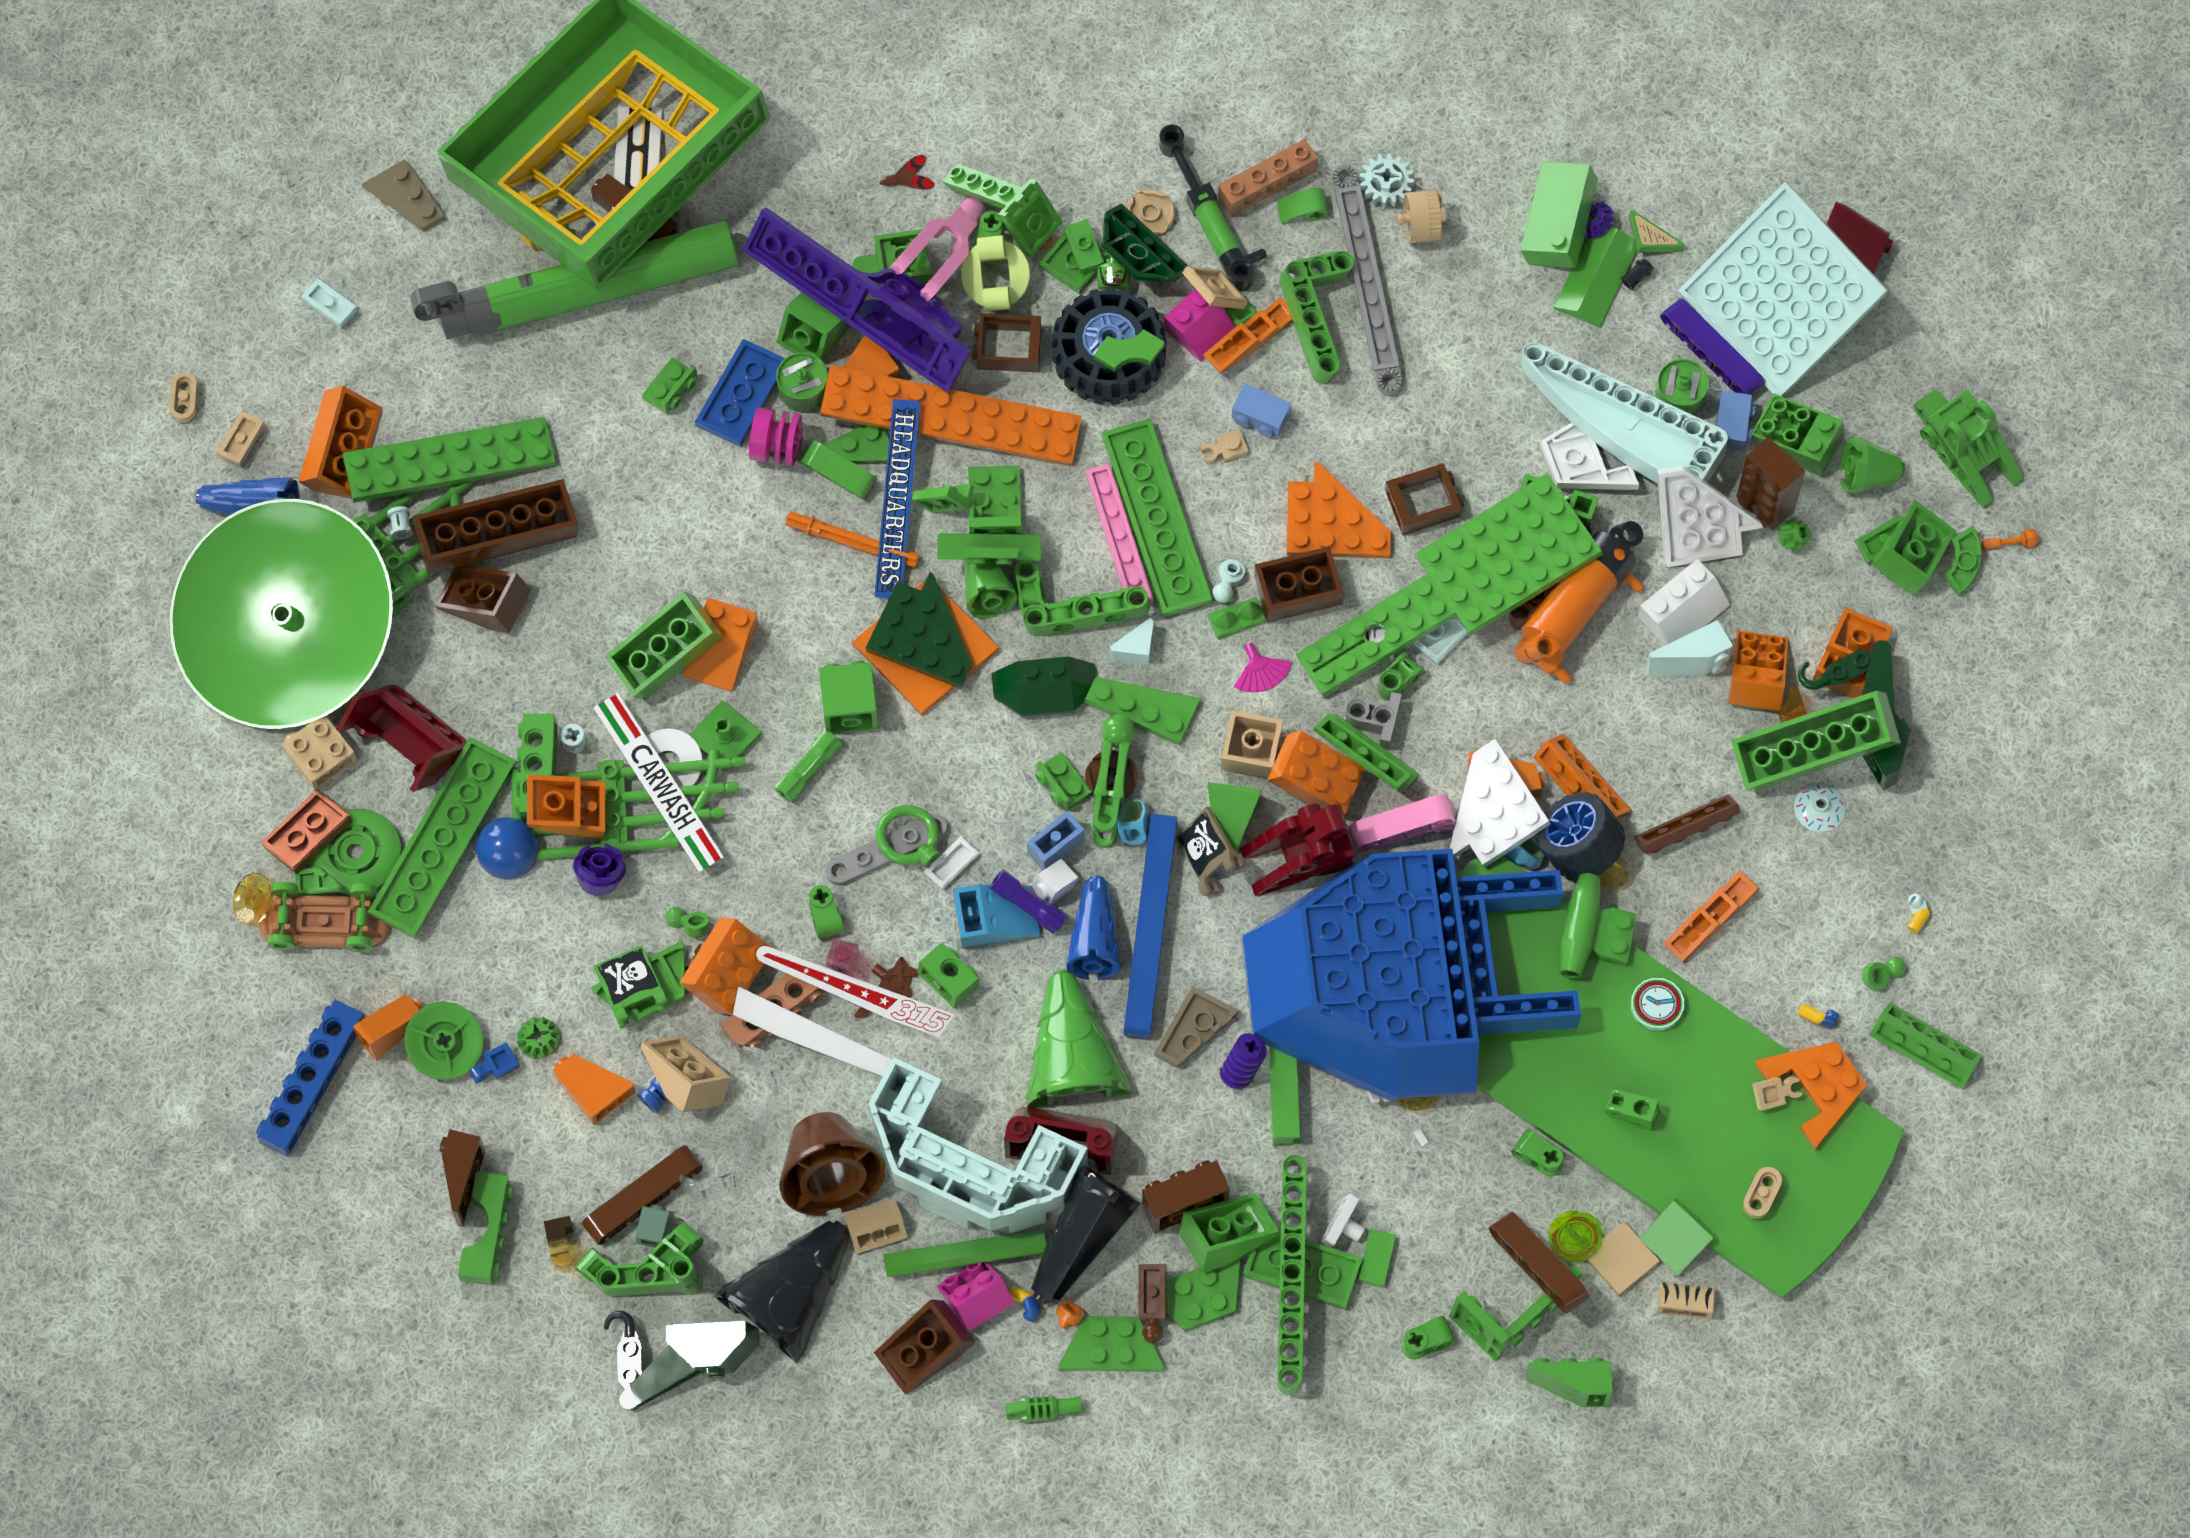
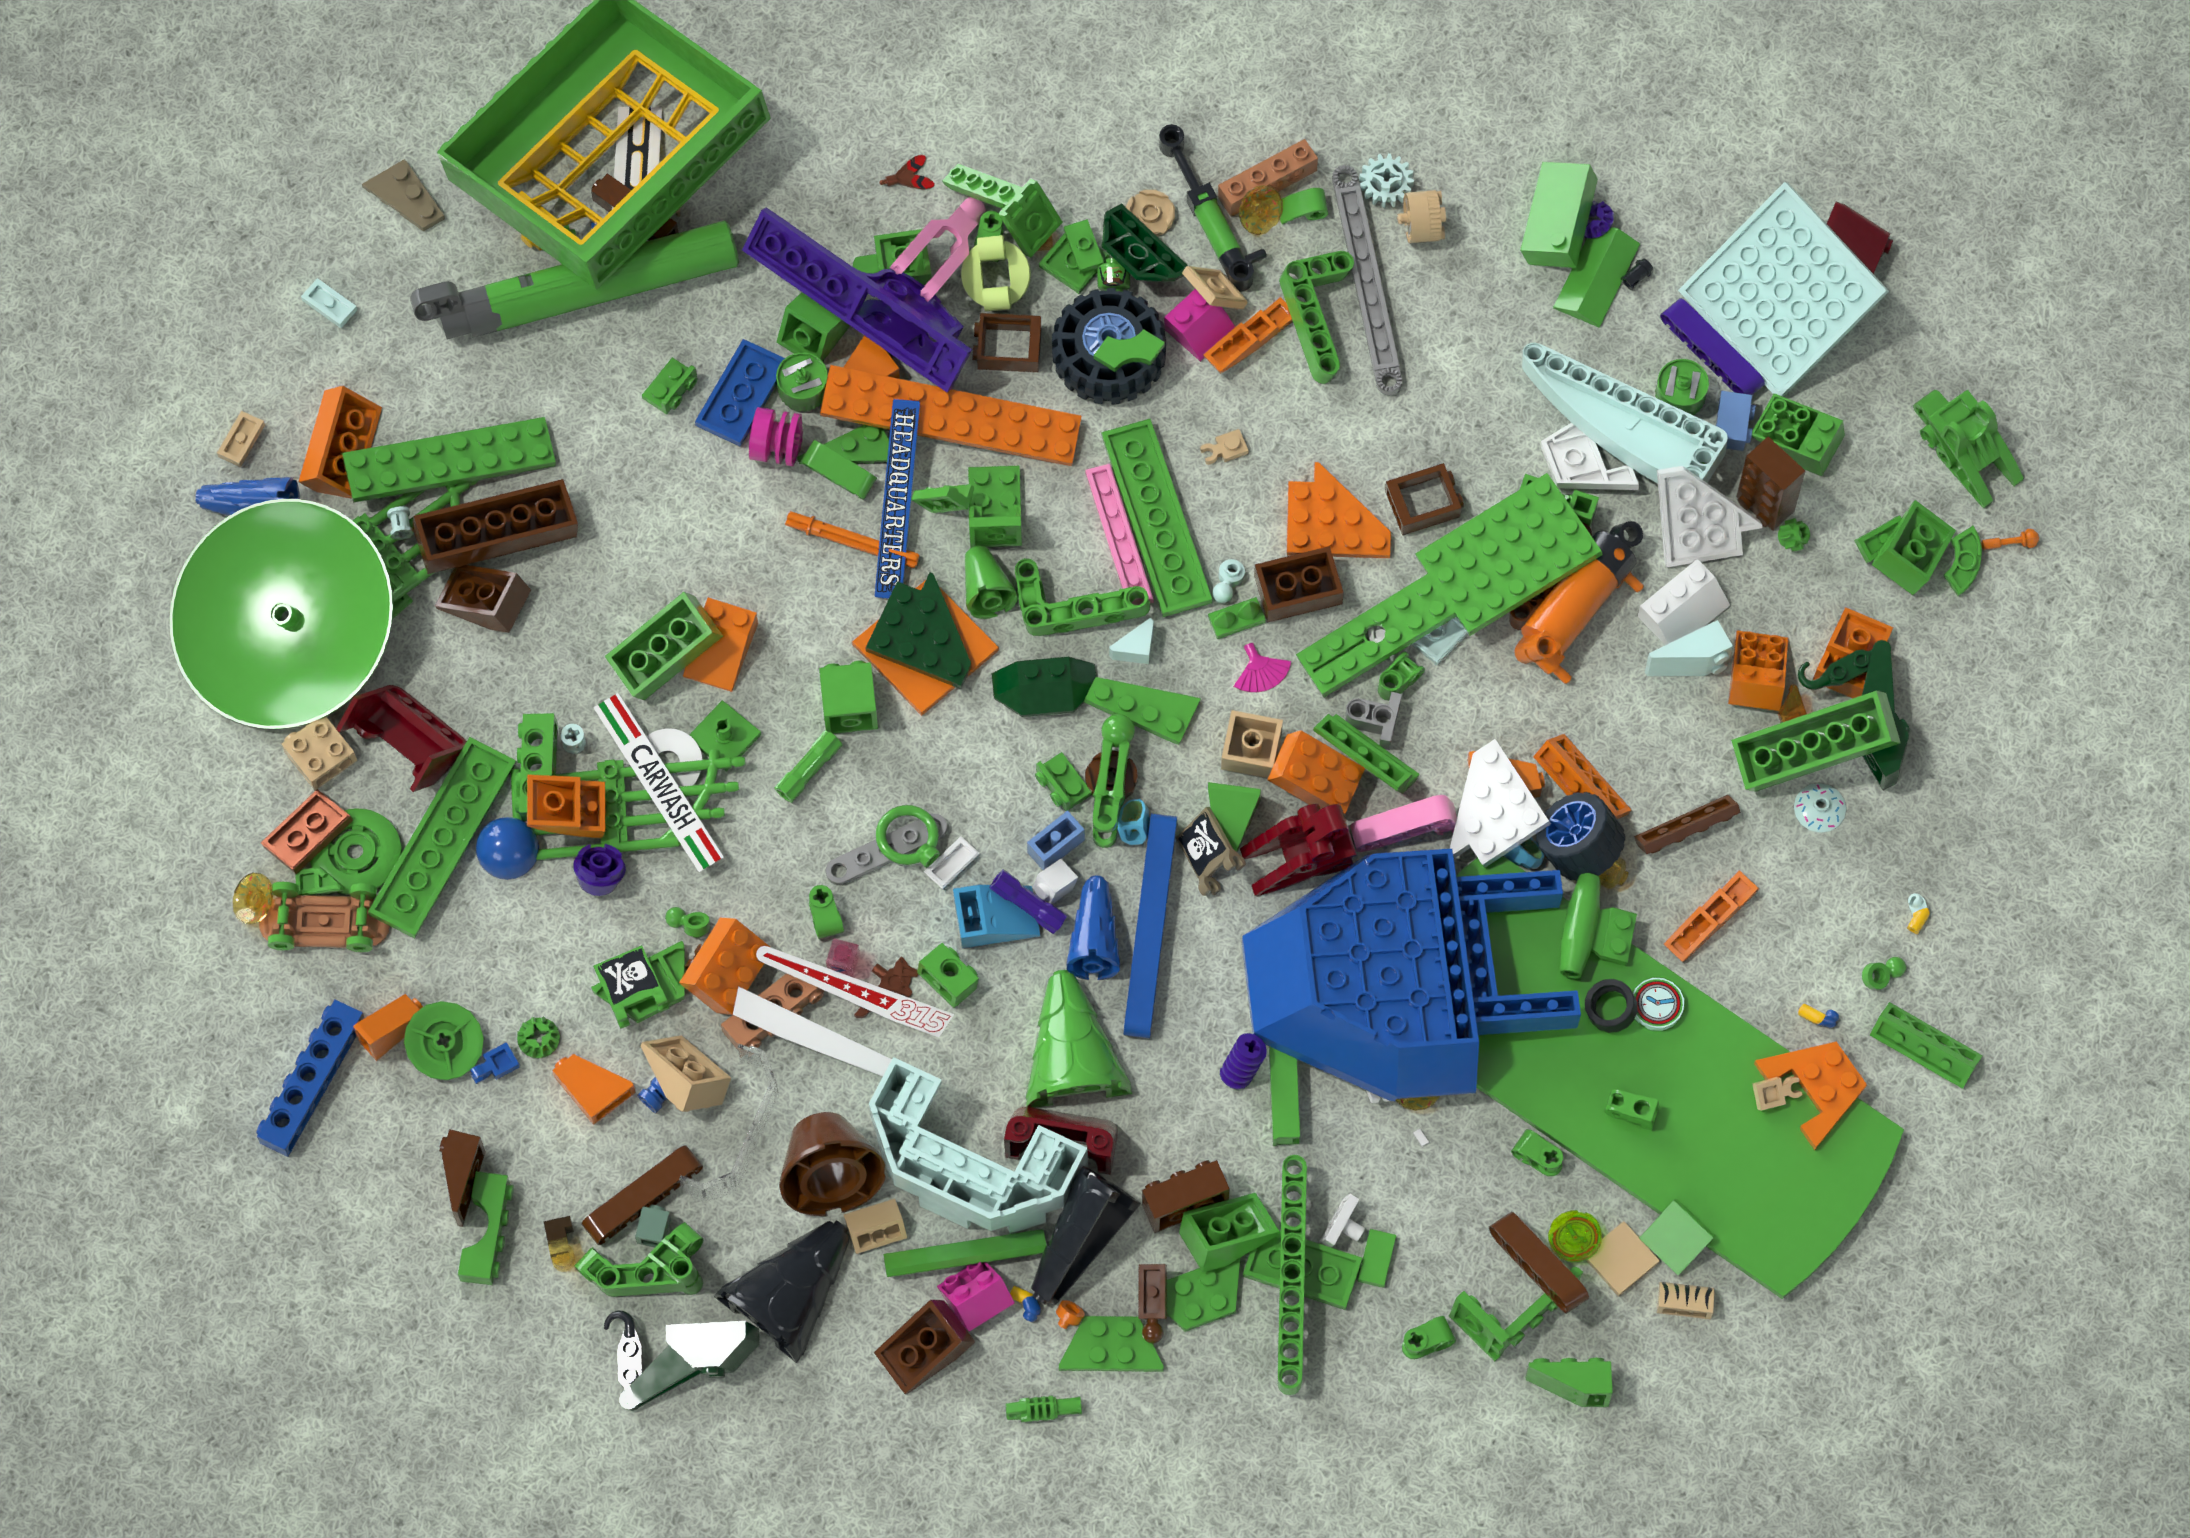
tan plate [169,372,198,423] -> none
bright green bracket [937,533,1041,565] -> none
dark tan wing [1154,986,1239,1068] -> none
bright green tile [1224,295,1257,327] -> none
medium blue brick [1232,383,1291,438] -> none
tile [1628,211,1685,253] -> none
tan plate [1743,1167,1782,1219] -> none
bright green cone [1839,437,1905,493] -> none
none -> clear yellow dish [1239,185,1283,235]
none -> black tyre [1585,979,1638,1033]

